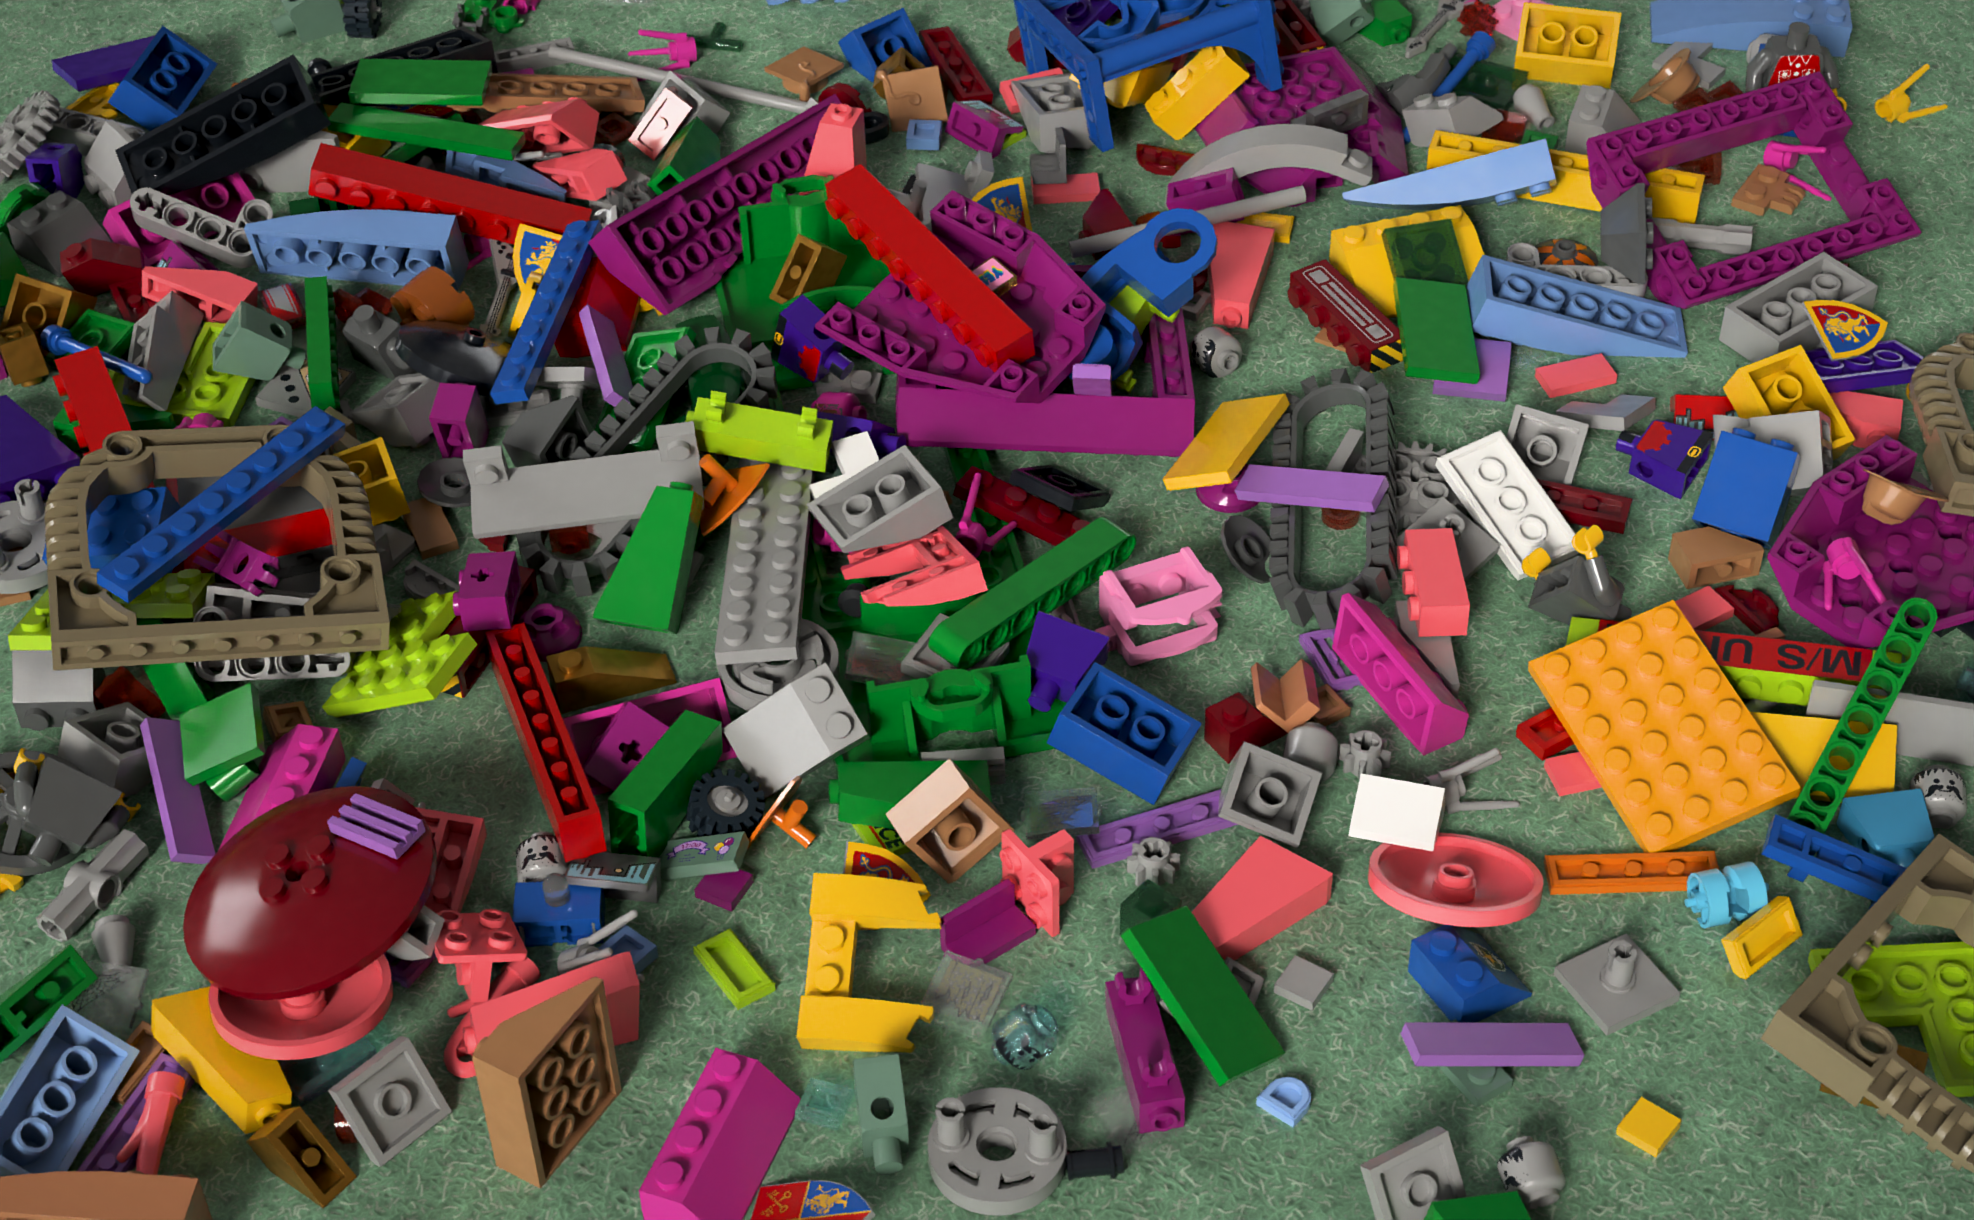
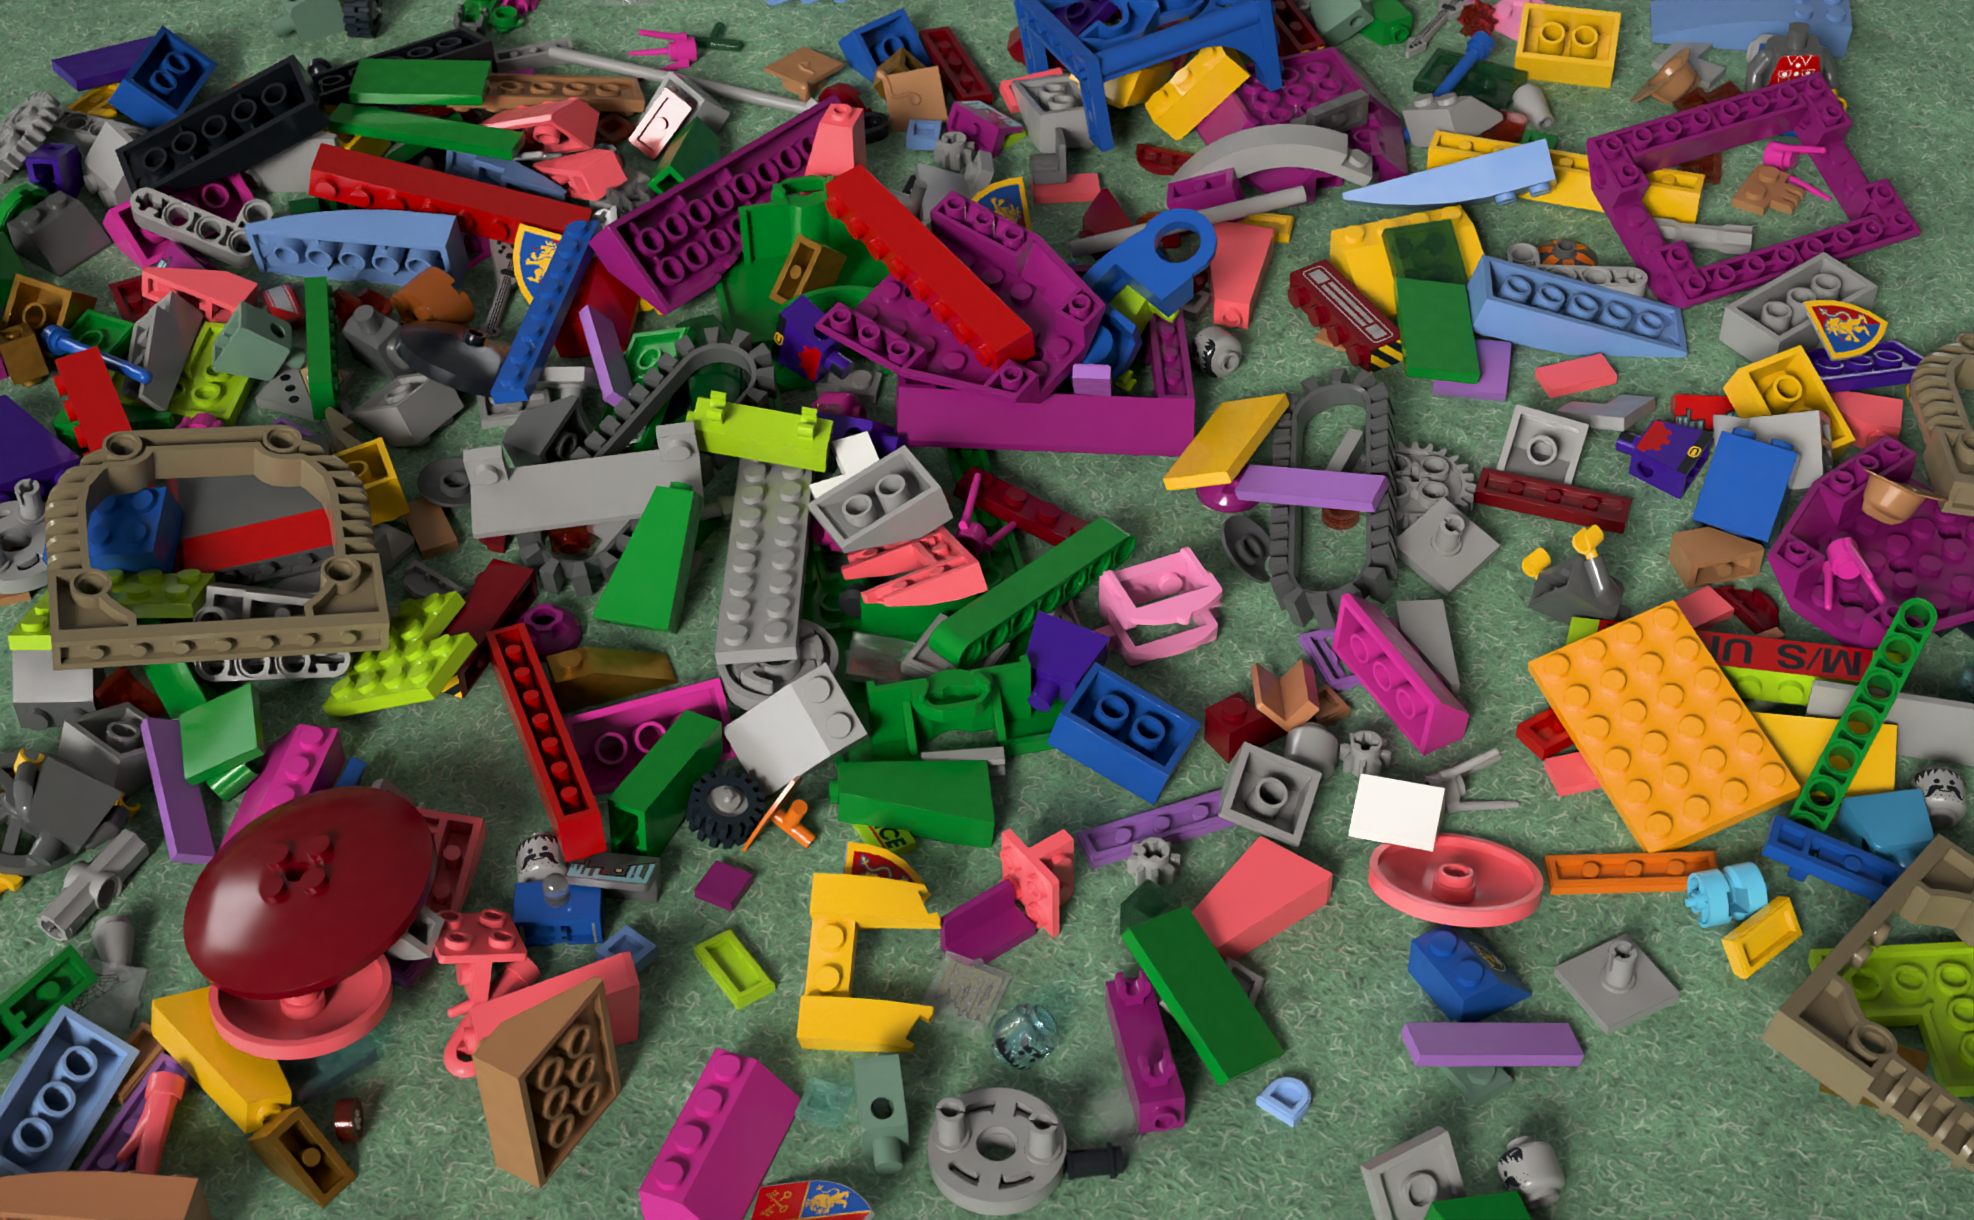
dark red slope [60,238,145,297] -> none
blue plate [96,406,345,603] -> none
magenta piece [193,530,280,597] -> none
medium nougat tile [262,701,313,743] -> none
medium lavender tile [327,793,426,860] -> none
light grey tile [328,1036,452,1167] -> none
magenta brick [429,383,490,458] -> none
magenta brick [453,551,522,631] -> none
yellow tile [508,271,544,339] -> none
light grey plant [557,910,645,983] -> none
magenta brick [582,701,669,793] -> none
sand green tile [660,831,750,880] -> none
orange shield [699,454,770,536] -> none
medium nougat slope [885,758,1014,884] -> none
tile [971,256,1017,297] -> none
black plate [1009,465,1111,512] -> none
clear piece [1021,787,1102,840] -> none
light grey tile [1273,955,1334,1011] -> none
dark grey animal [1376,43,1457,117] -> none
coral brick [1397,528,1470,637] -> none
white tile [1435,430,1579,580] -> none
light grey slope [1565,85,1642,155] -> none
dark grey slope [1600,183,1653,284] -> none
yellow tile [1616,1097,1682,1157] -> none
yellow plant [1875,64,1948,123] -> none
none -> light grey gear [934,131,975,170]

